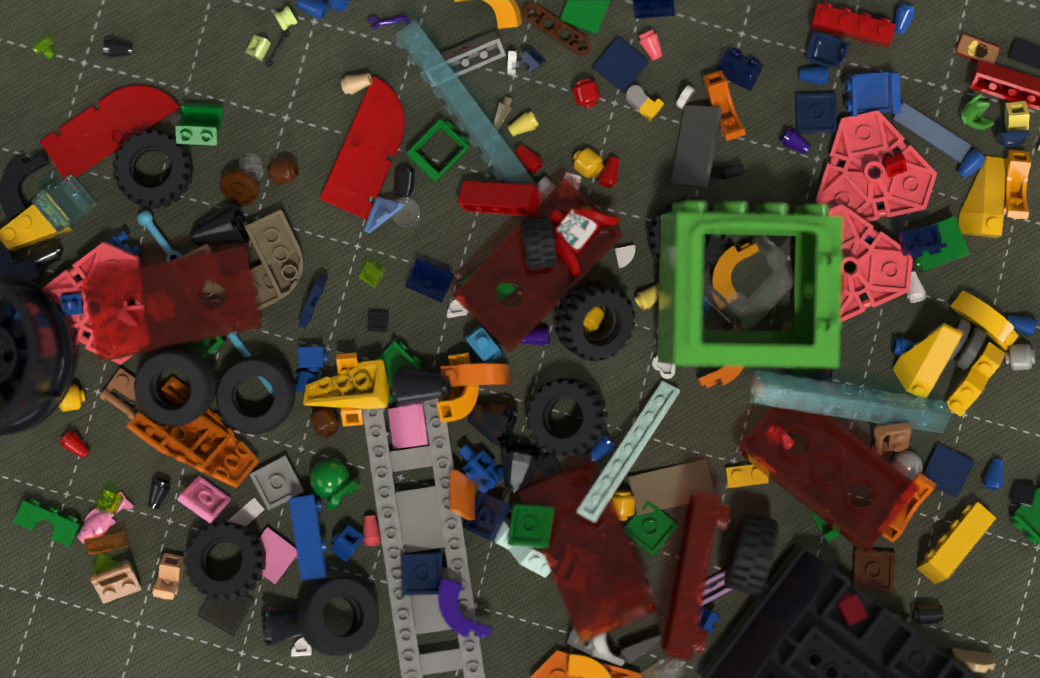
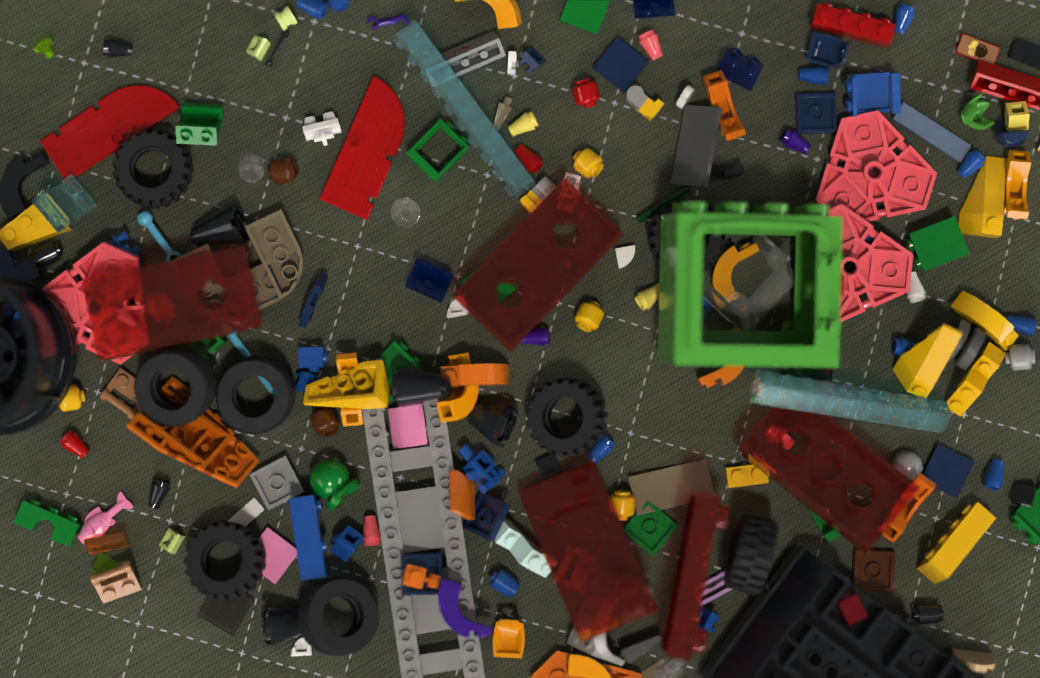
blue tile [60,293,85,316] -> none
clear neon green tile [95,490,124,516] -> none
light nougat brick [153,553,184,600] -> none
bright pink tile [177,475,231,524] -> none
reddish brown tile [220,169,259,206] -> none
tan cone [341,73,372,95] -> none
clear neon green tile [359,261,385,288] -> none
medium blue tile [363,196,404,233] -> none
black tile [367,311,389,333] -> none
black brick [394,167,415,197] -> none
red brick [457,180,542,216] -> none
dark azure torso [463,325,503,364] -> none
black cone [501,442,544,493] -> none
green tile [507,504,554,549] -> none
black tyre [521,215,556,270] -> none
reddish brown beam [523,4,591,56] -> none
red torso [550,206,620,277] -> none
black tyre [554,280,635,362] -> none
light aqua tile [577,380,680,523] -> none
red cone [598,157,620,188] -> none
white tile [652,356,675,379] -> none
medium nougat plate [872,422,911,457] -> none
red tile [884,151,907,178] -> none
clear blue bracket [898,224,948,259] -> none
none -> yellowish green slope [159,528,185,554]
none -> white hips [302,111,342,146]
none -> orange plate [401,564,441,589]
none -> blue brick [489,569,520,598]
none -> light orange piece [493,620,525,658]
none -> dark green bar [636,186,690,223]

